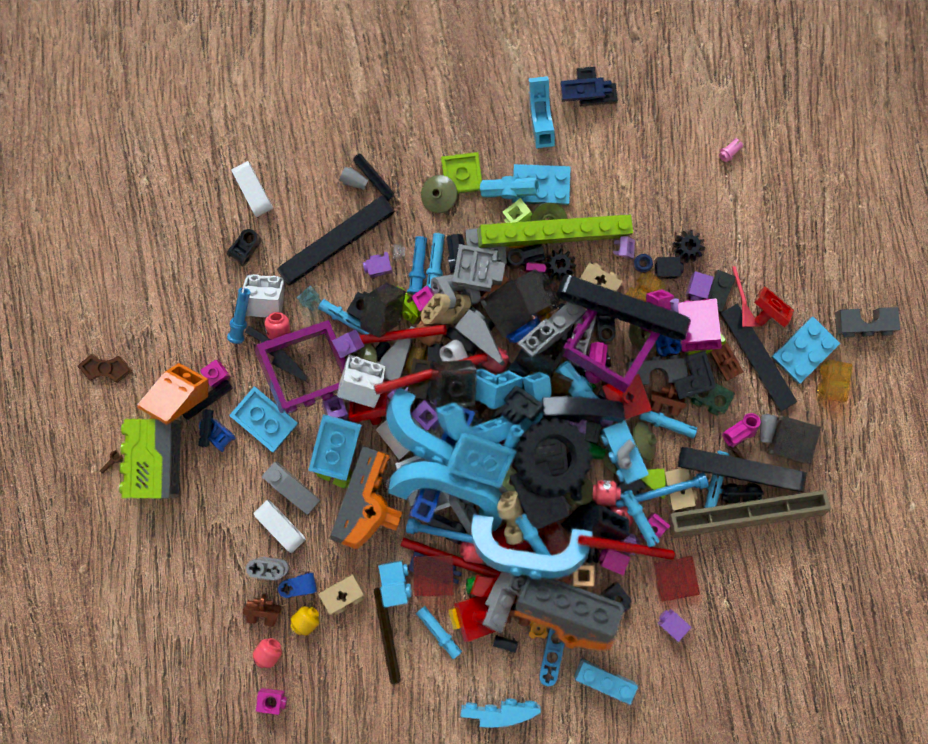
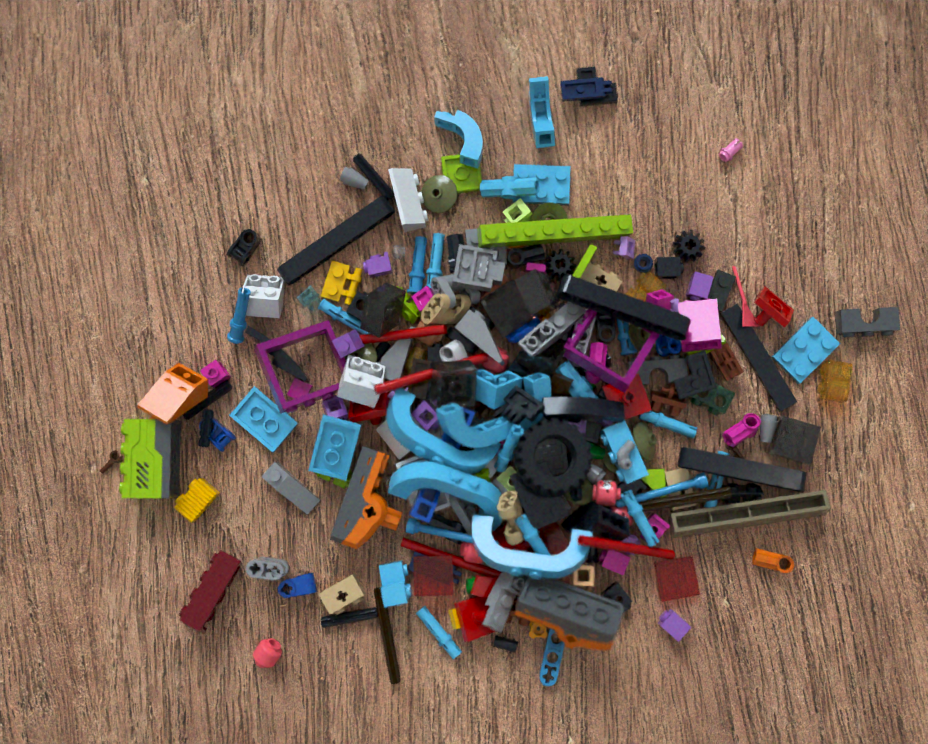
reddish brown tile [77,354,132,383] -> none
white beam [231,161,273,217] -> none
copper hips [243,593,282,627] -> none
white beam [253,499,306,553] -> none
dark pink brick [255,688,287,715] -> none
coral head [264,312,291,339] -> none
yellow head [291,606,320,636] -> none
medium azure plate [446,433,516,488] -> none
medium azure slope [461,699,541,728] -> none
medium azure arch [574,658,638,705] -> none
none -> yellow brick [174,478,220,523]
none -> dark red wedge [179,550,242,634]
none -> dark pink tile [287,378,313,399]
none -> yellow plate [321,260,363,306]
none -> black axle [321,607,378,628]
none -> white slope [388,168,428,233]
none -> medium azure arch [434,110,483,169]
none -> lime tile [573,244,597,278]
none -> light grey cone [586,463,606,485]
none -> dark azure pin [616,319,638,356]
none -> dark brown axle [638,487,732,512]
none -> orange piece [752,548,794,573]

